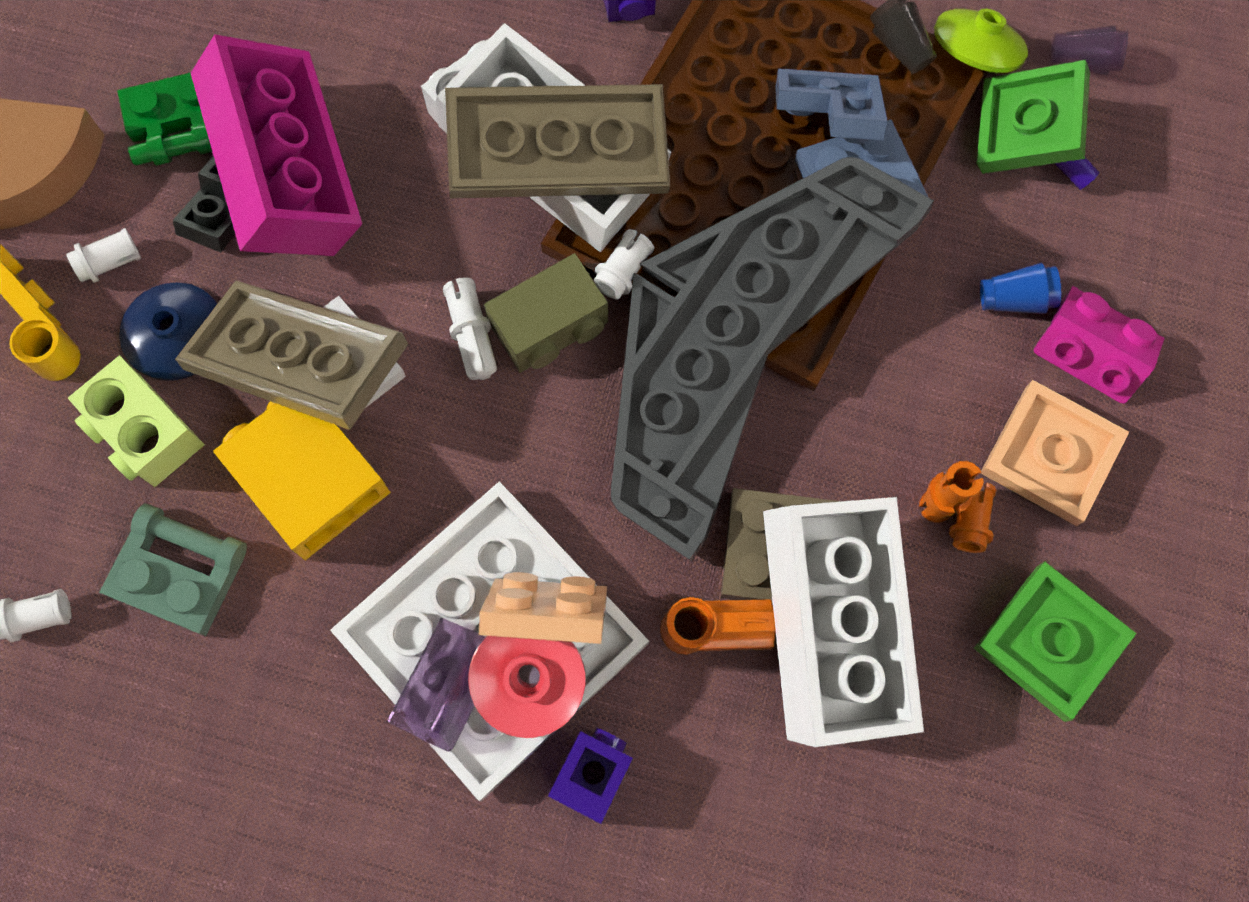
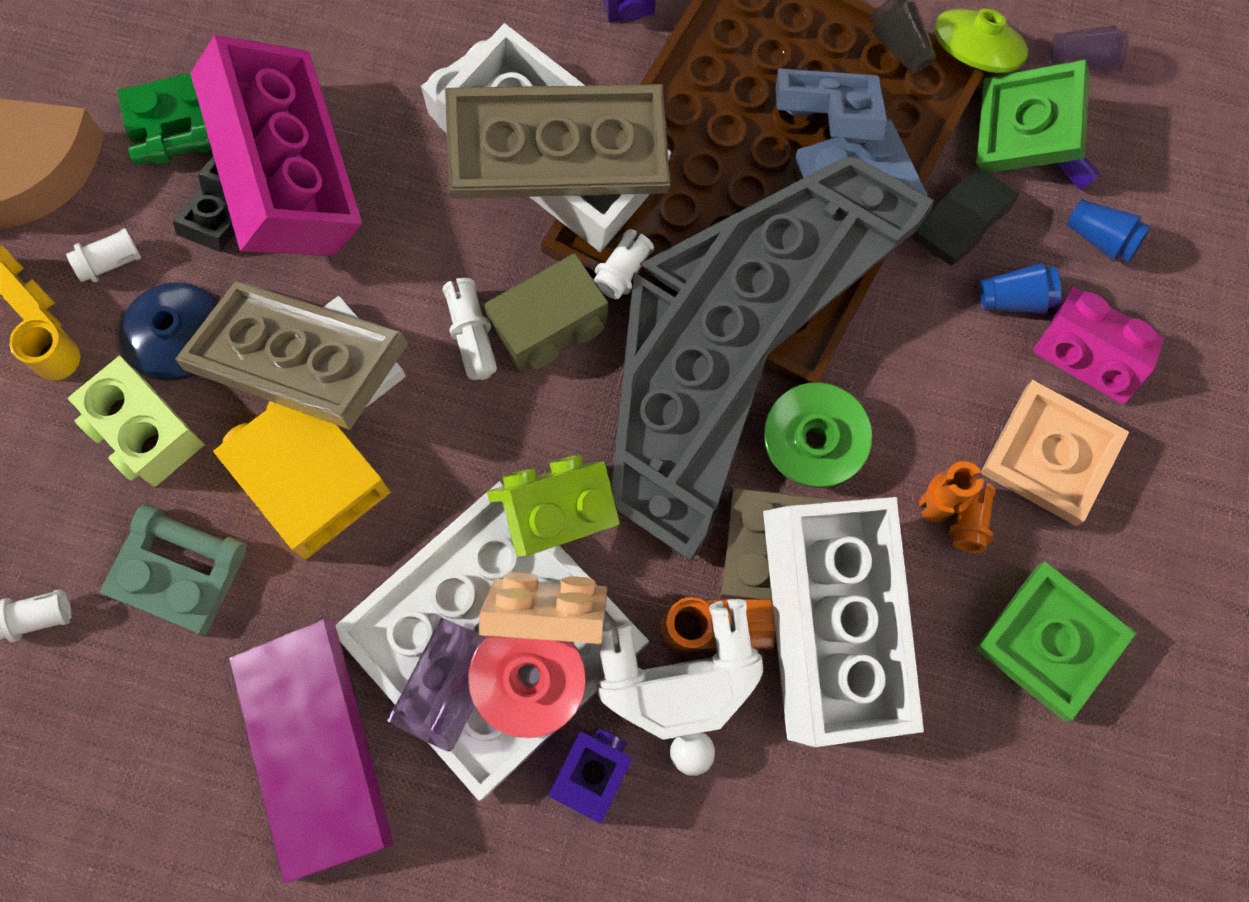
none -> magenta tile [229,619,394,884]
none -> lime bracket [487,455,620,556]
none -> white connector [597,599,763,776]
none -> bright green dish [764,383,872,488]
none -> pearl dark grey slope [910,167,1020,266]
none -> blue cone [1066,199,1151,263]

